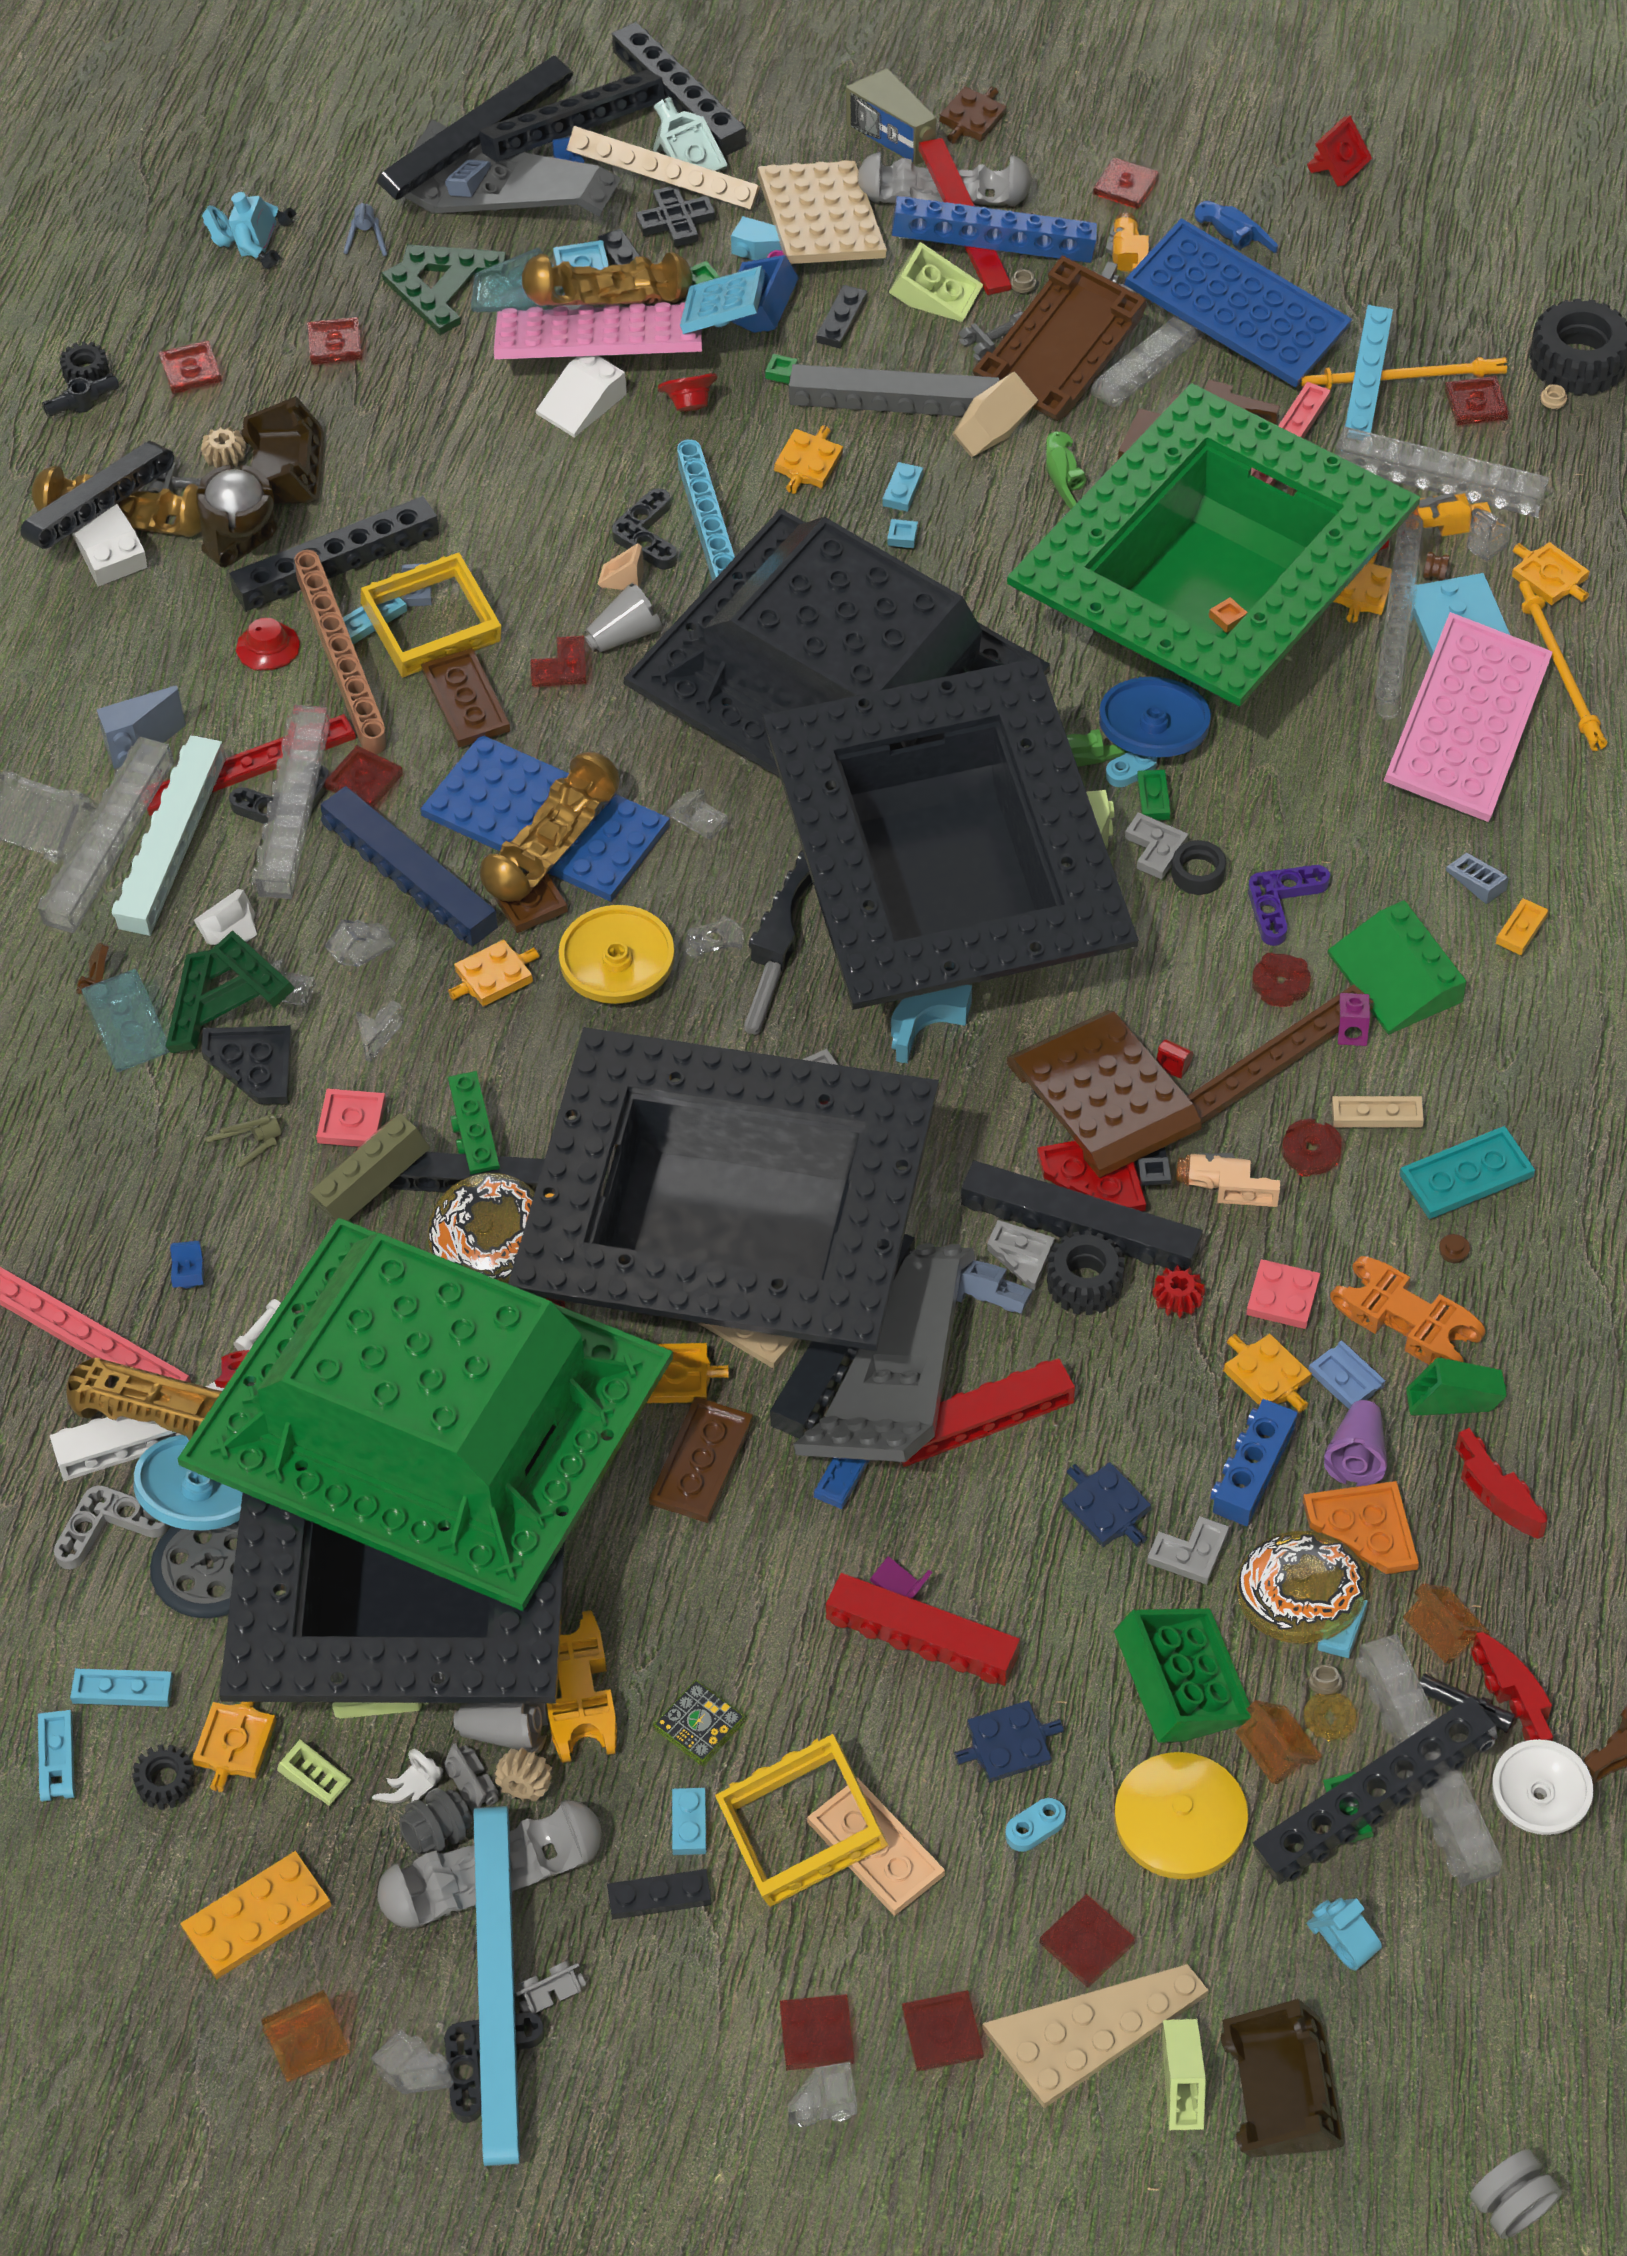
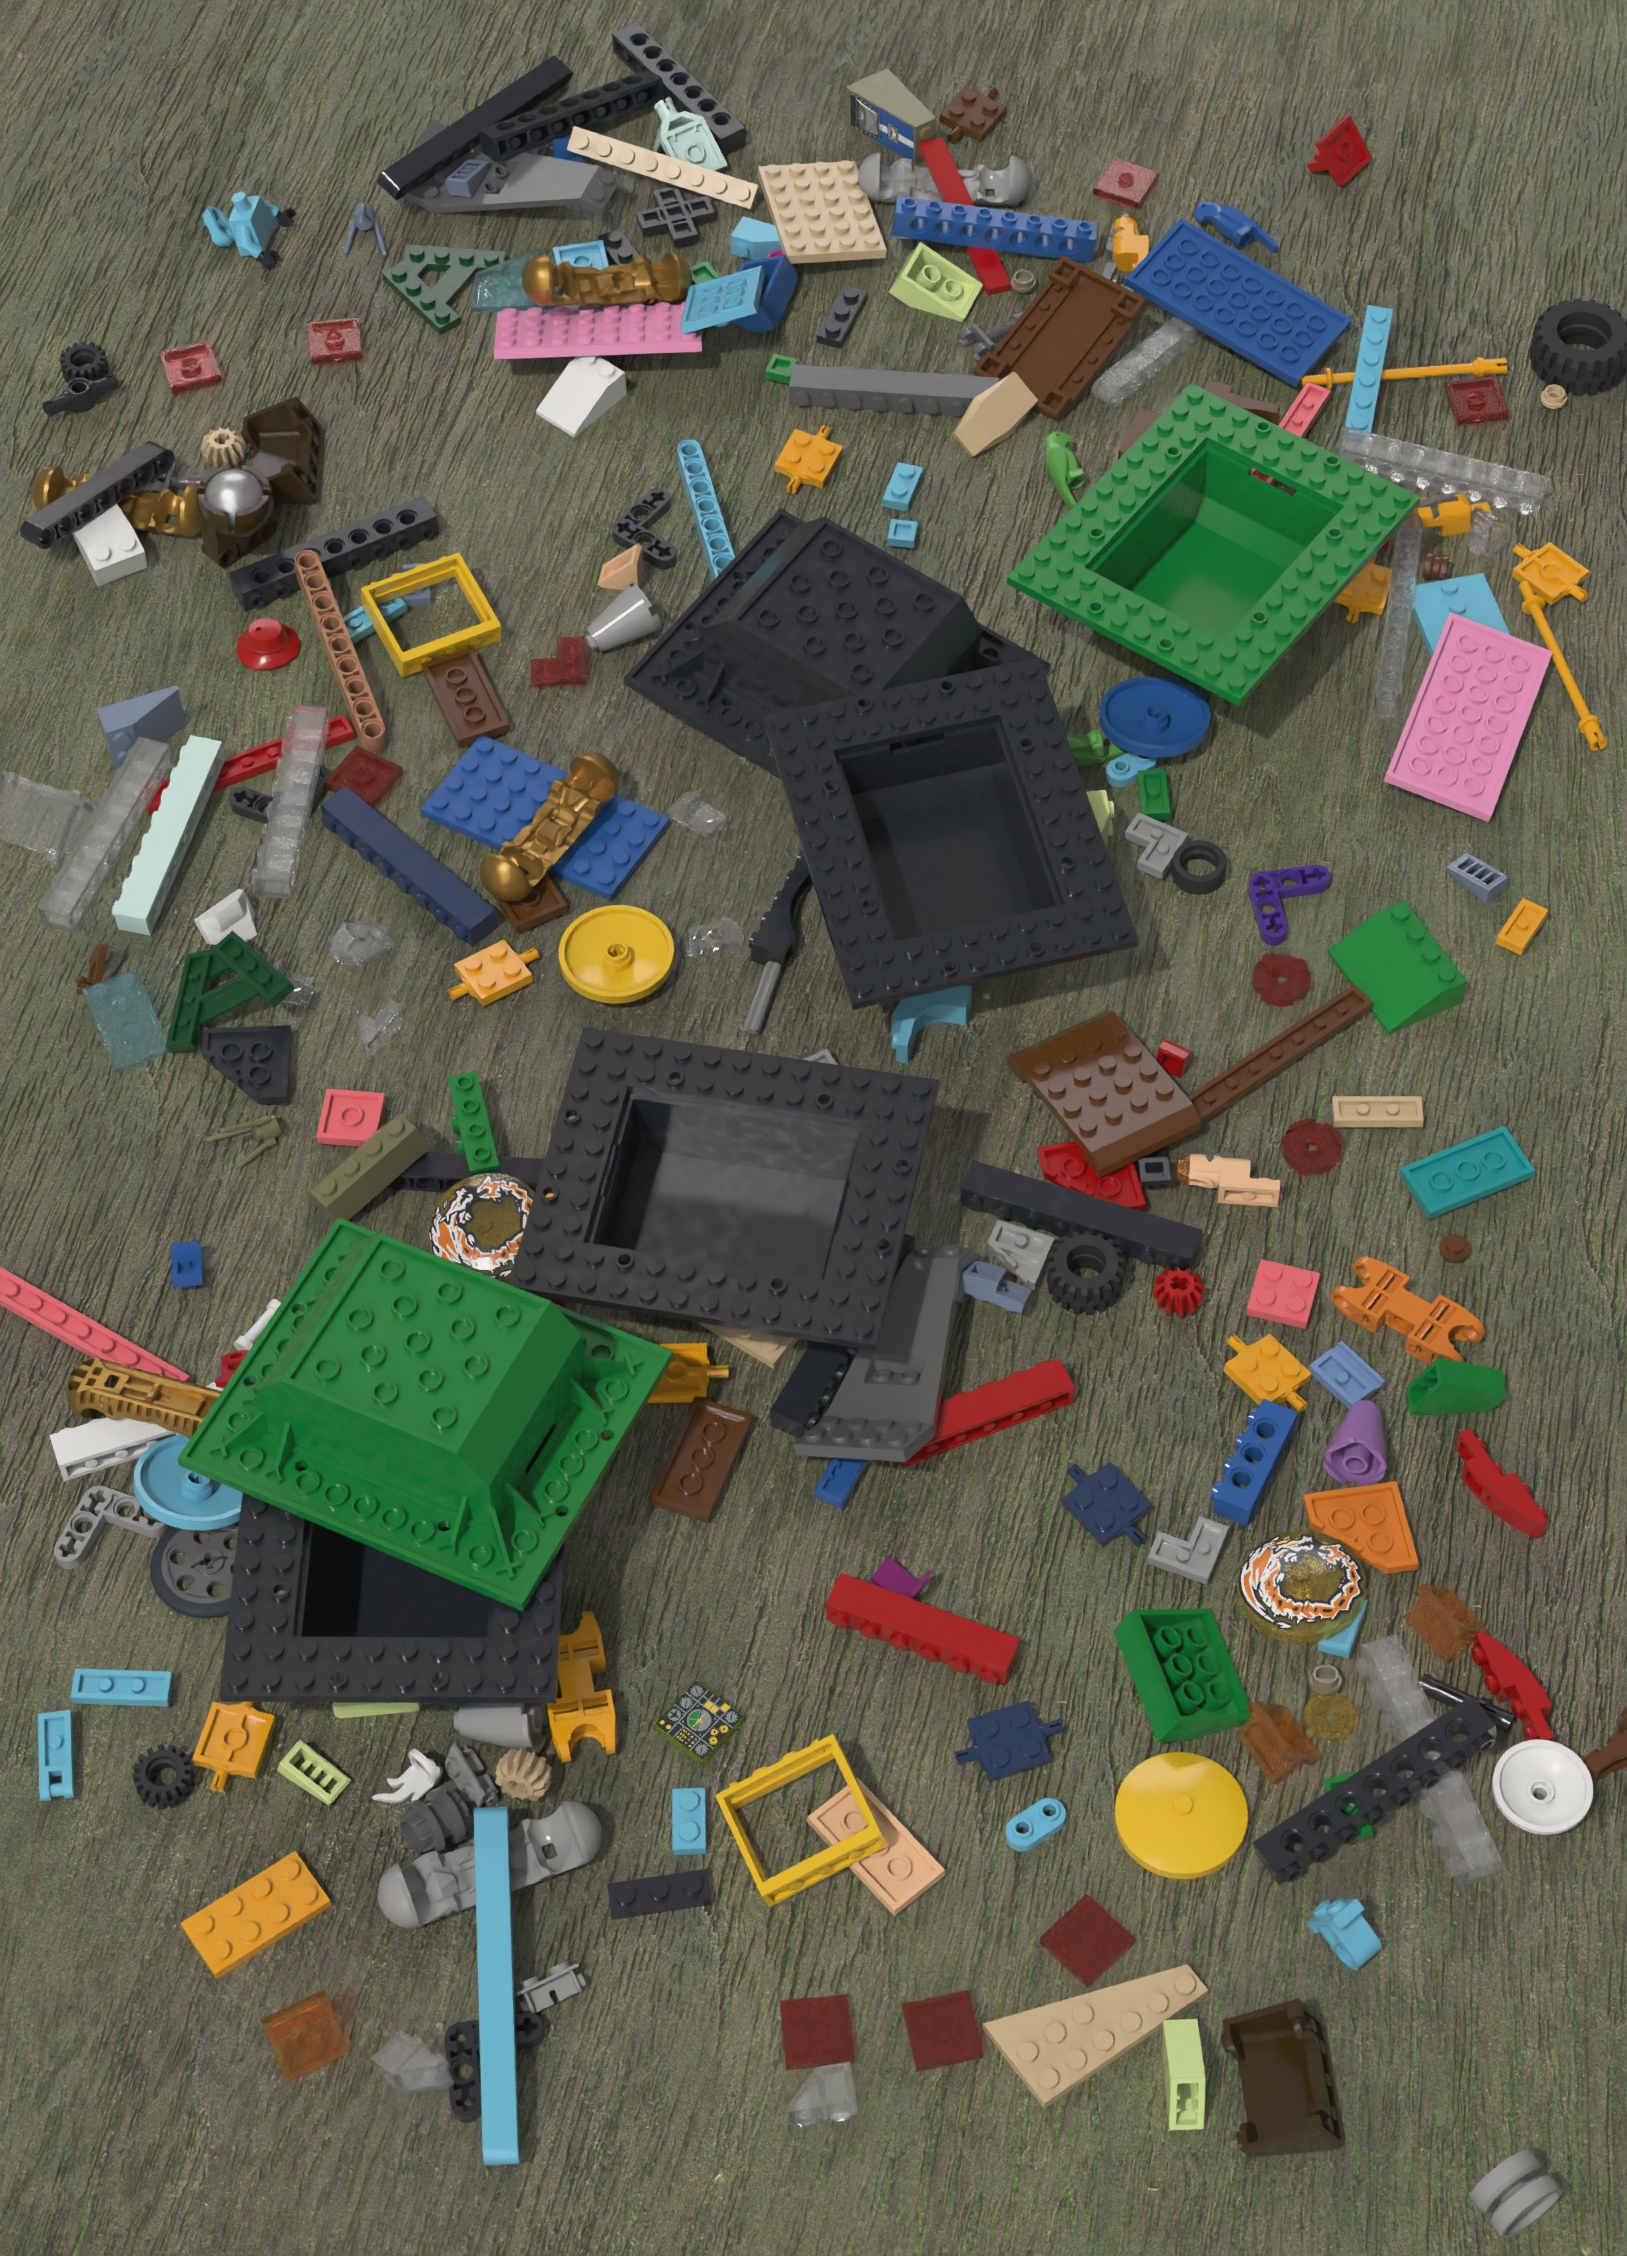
red hat [657,373,718,412] -> none
orange plate [1209,597,1248,633] -> none
magenta bracket [1338,993,1370,1046] -> none

